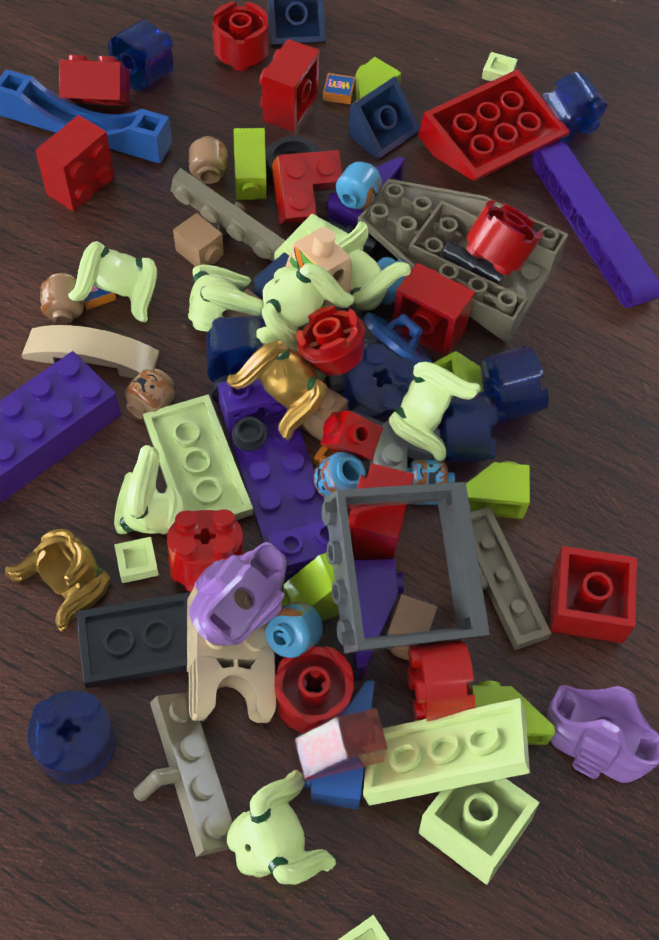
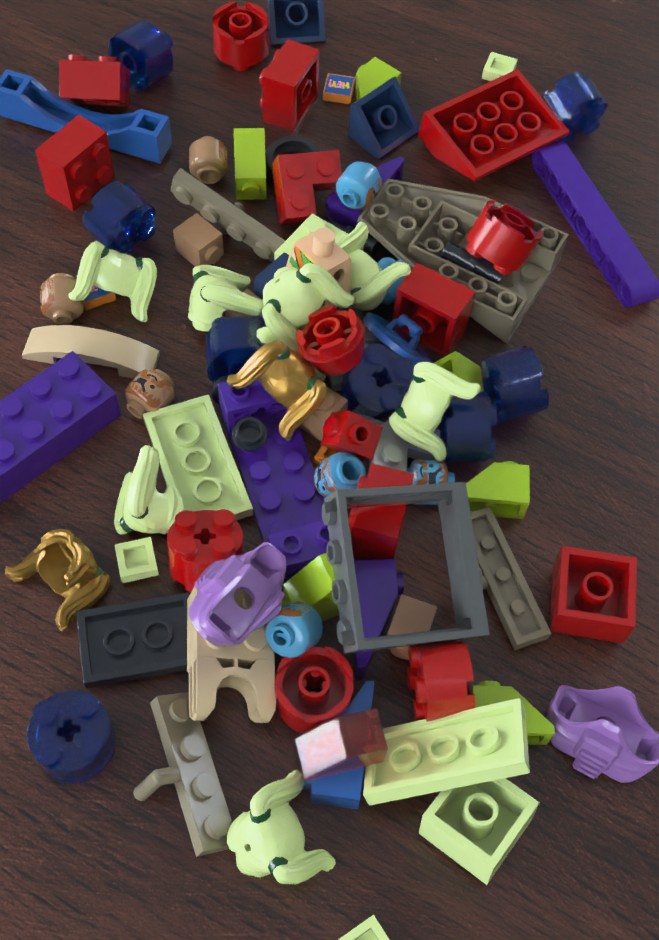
none -> clear blue brick [82,181,156,255]

